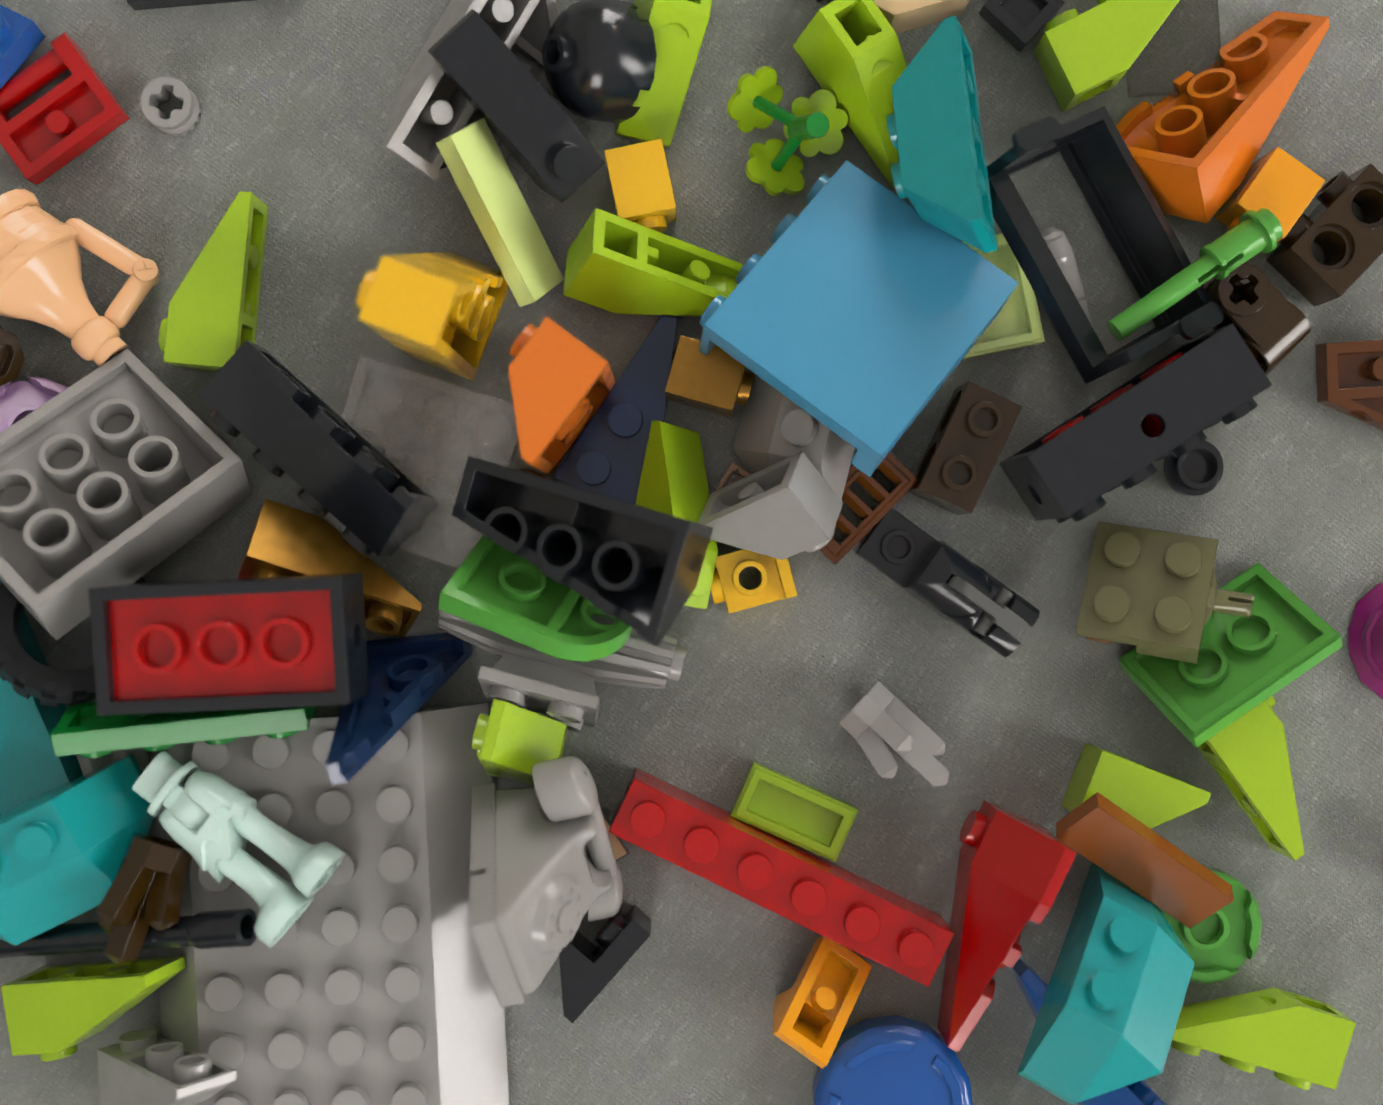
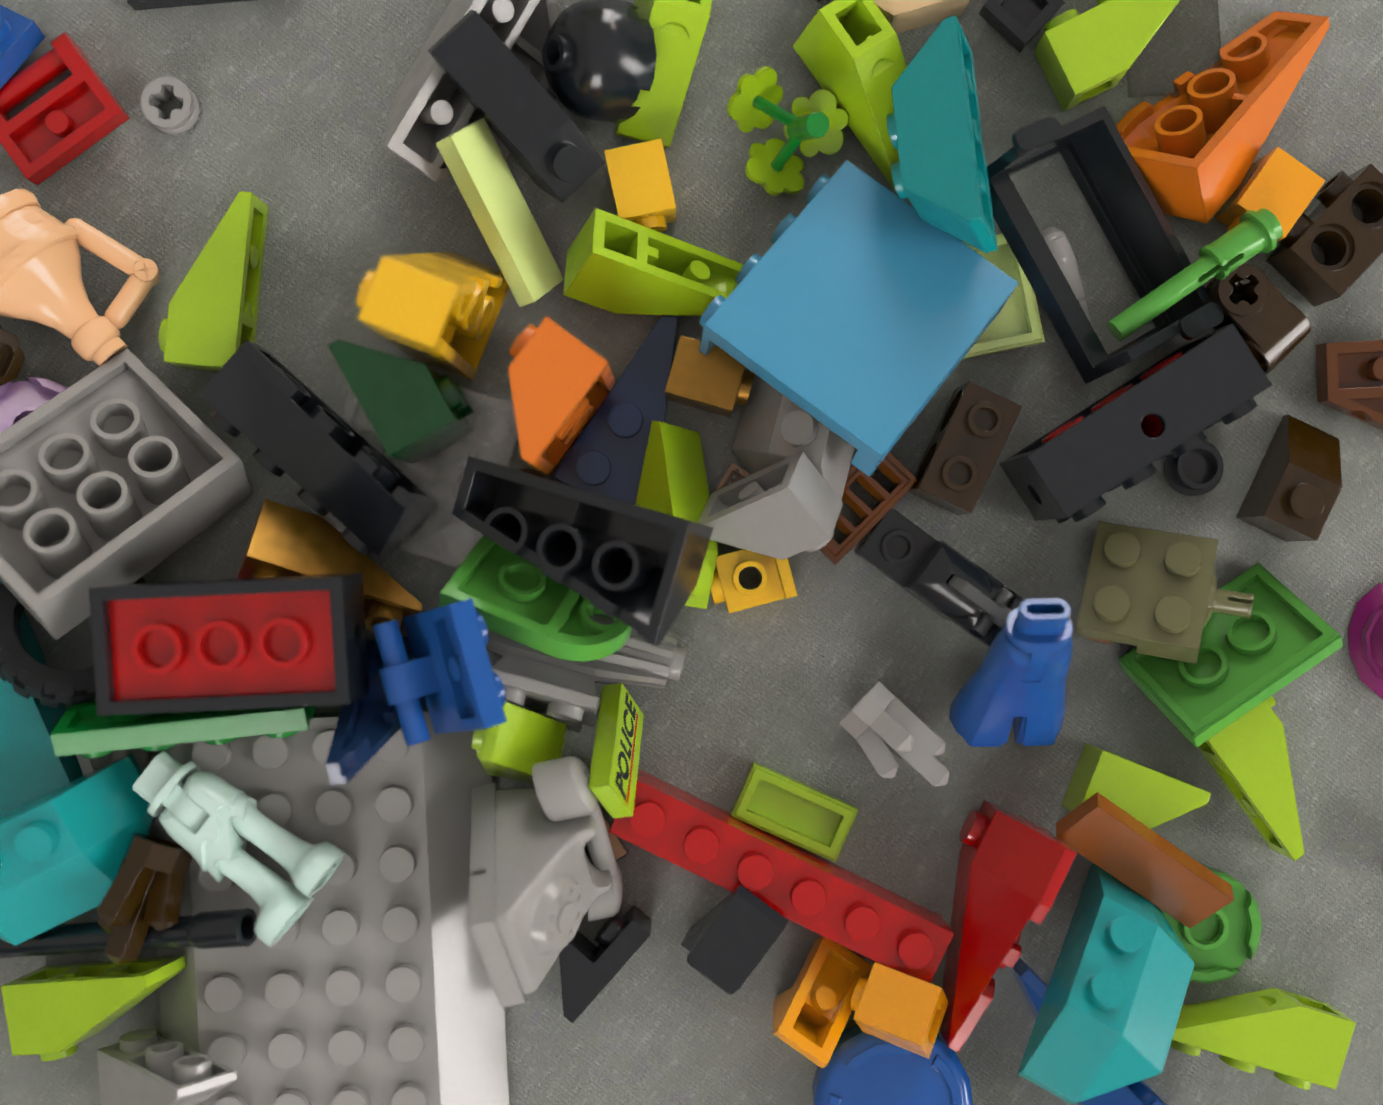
none -> dark green slope [328,339,474,464]
none -> blue plate [373,598,507,746]
none -> lime tile [588,683,644,819]
none -> black slope [681,885,788,995]
none -> light orange brick [851,962,949,1059]
none -> blue piece [949,598,1073,747]
none -> dark brown slope [1236,415,1342,541]

